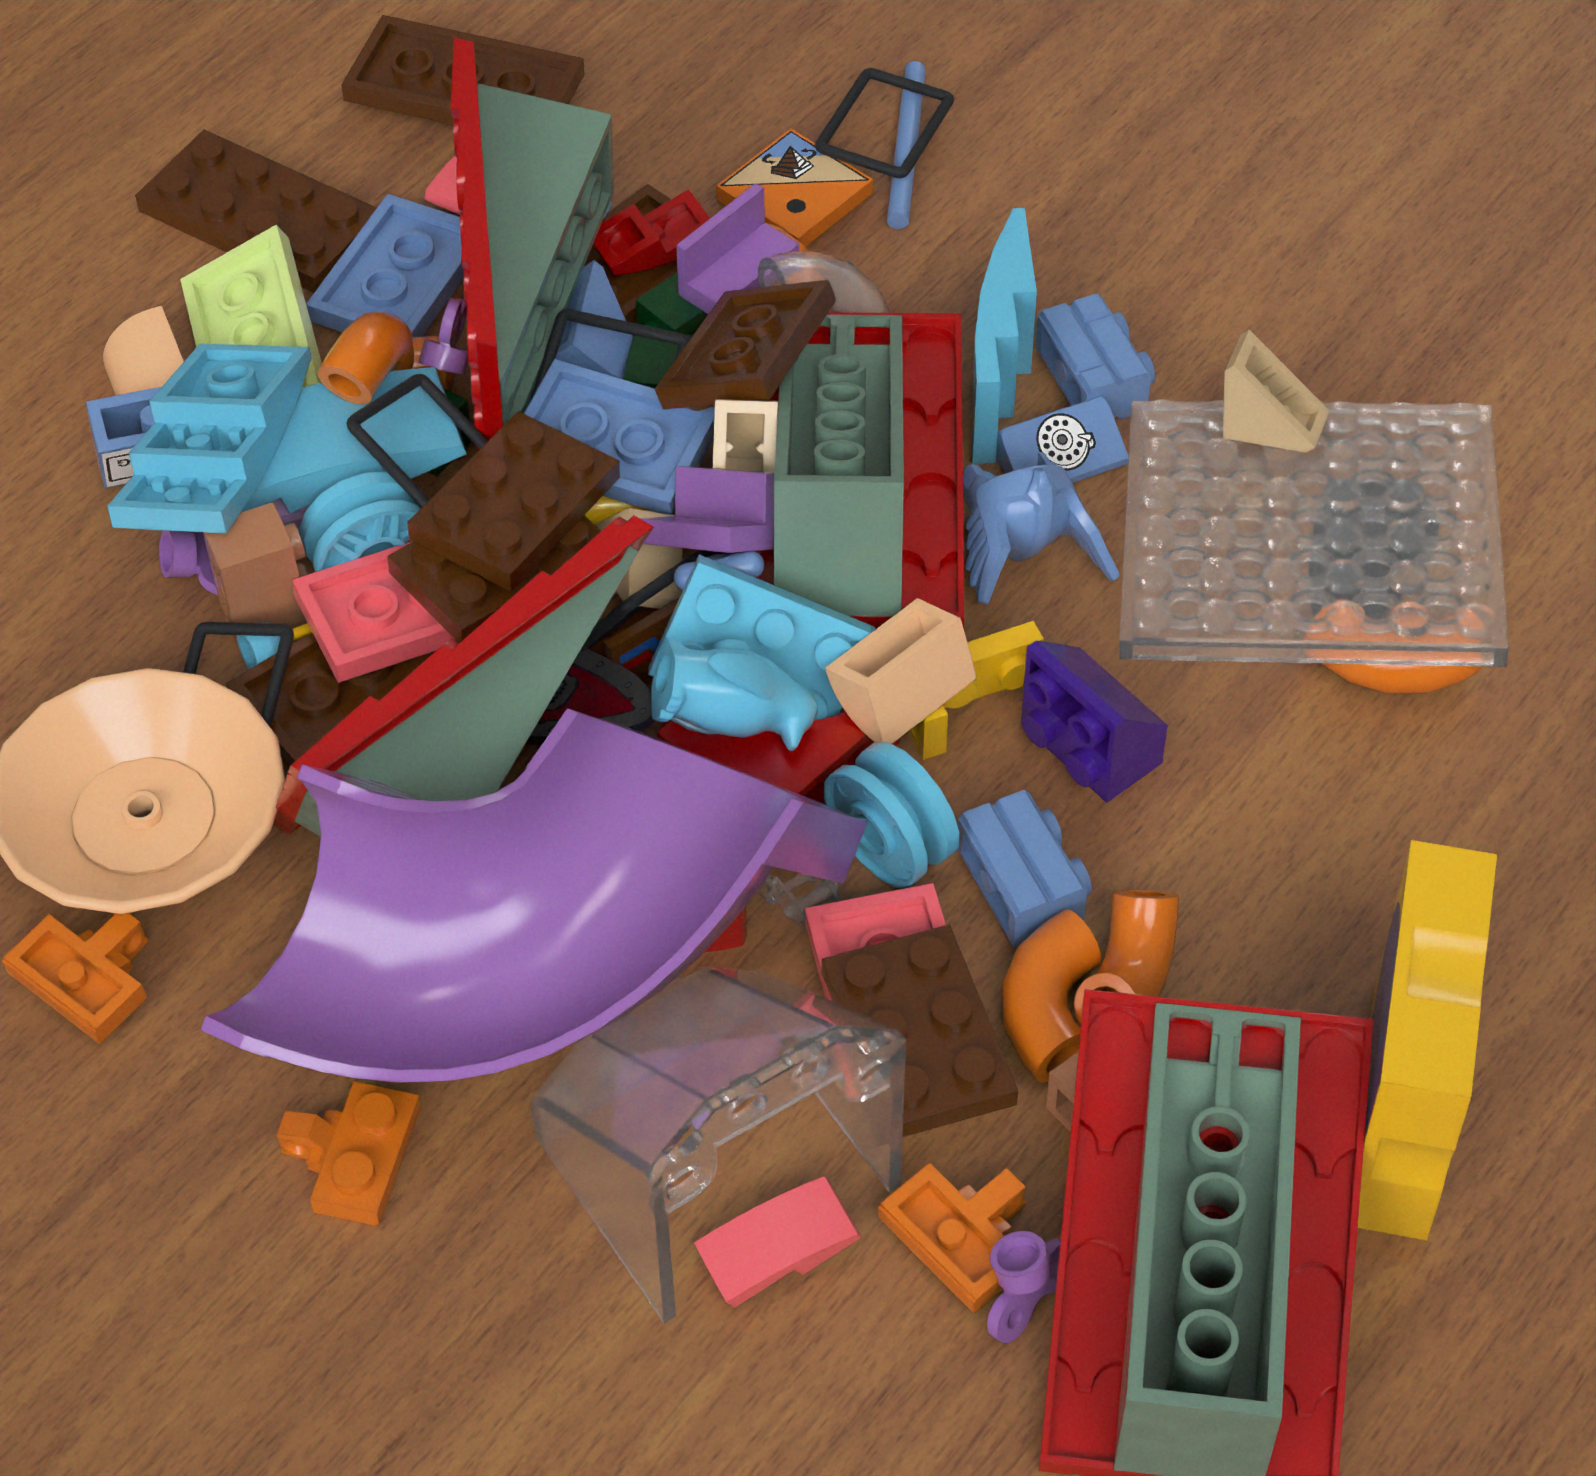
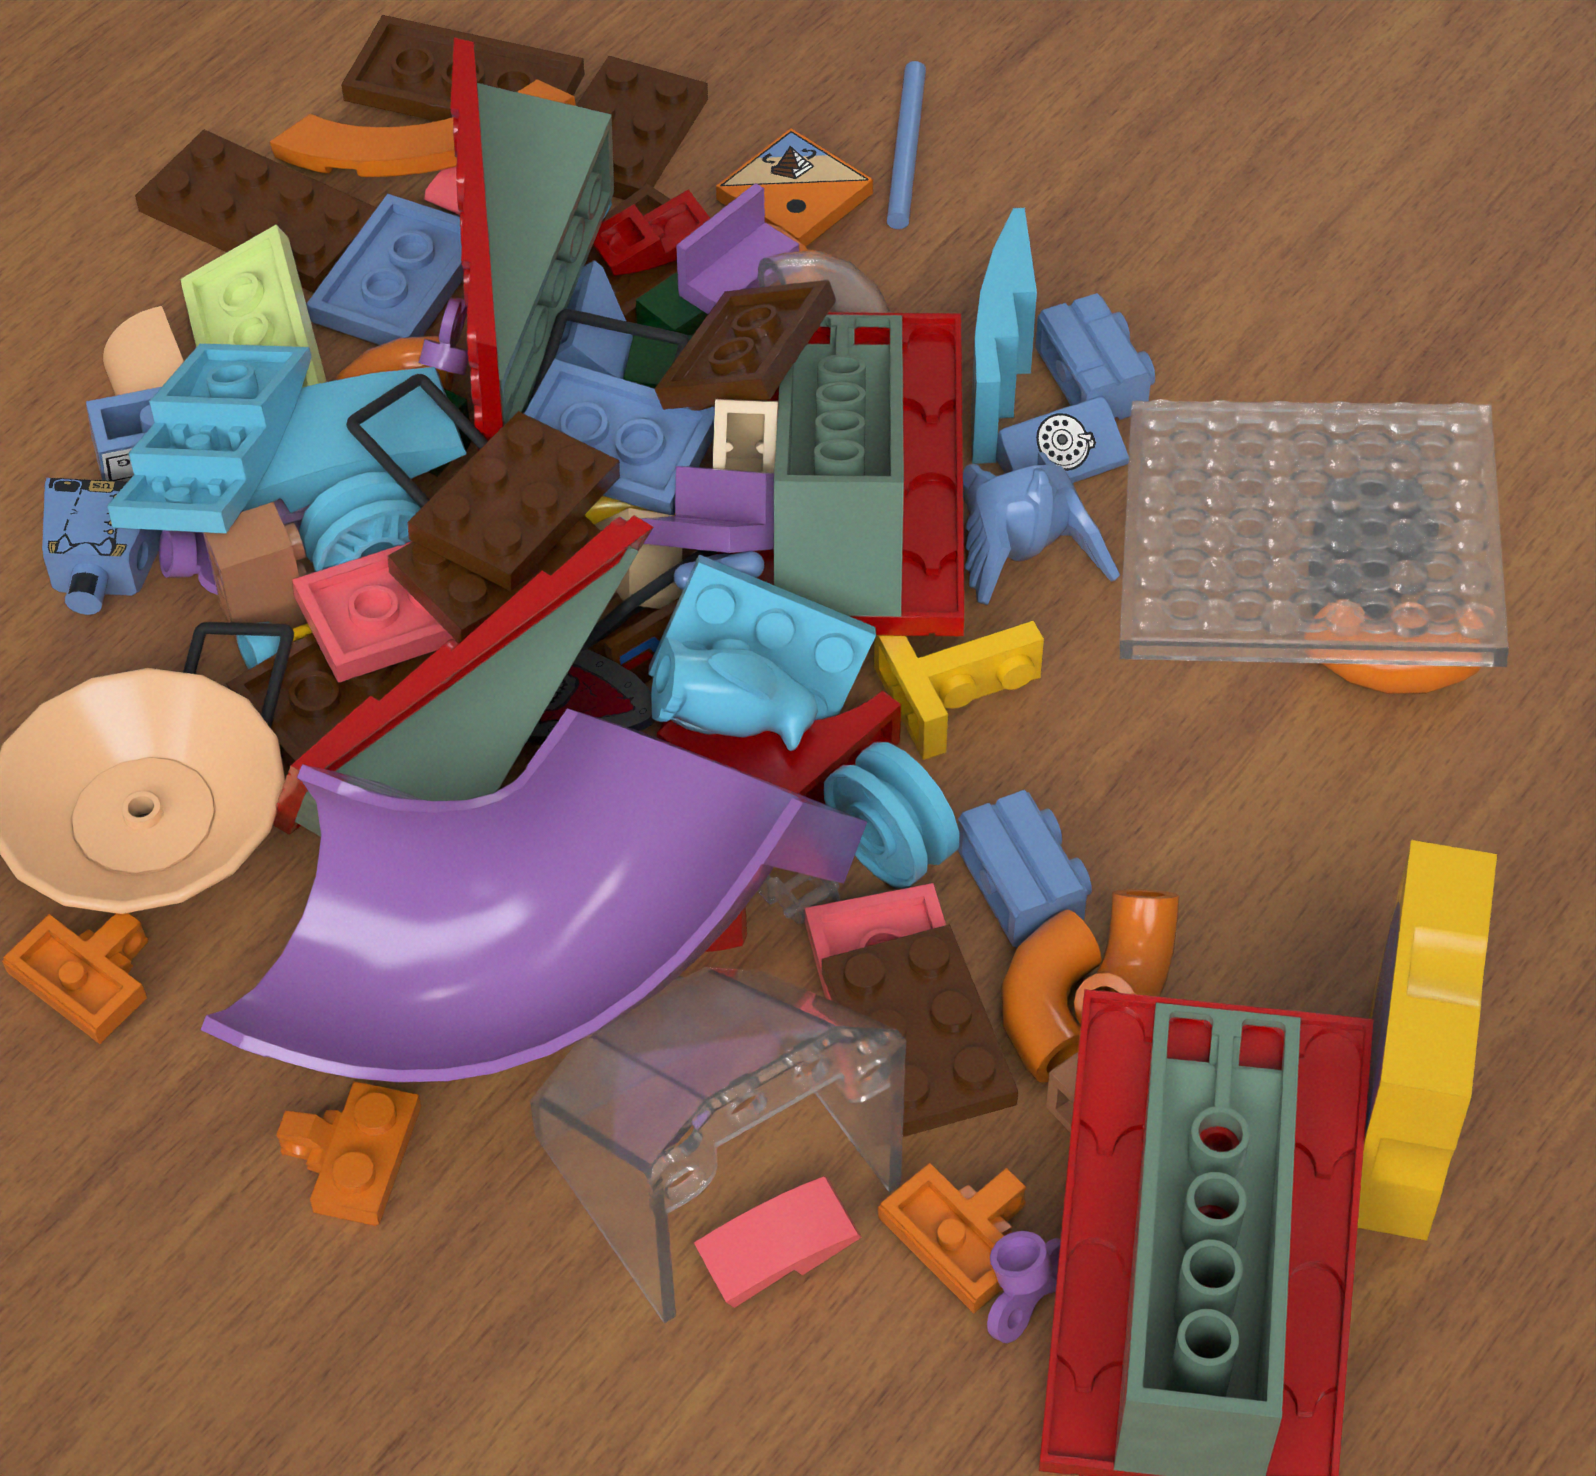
orange cylinder [317,311,414,405] -> none
black piece [815,68,954,178] -> none
light nougat brick [825,598,977,744] -> none
dark purple slope [1021,640,1168,803] -> none
tan slope [1223,330,1330,453] -> none
none -> medium blue torso [42,478,163,615]
none -> orange tile [269,80,576,177]
none -> reddish brown plate [576,56,708,200]

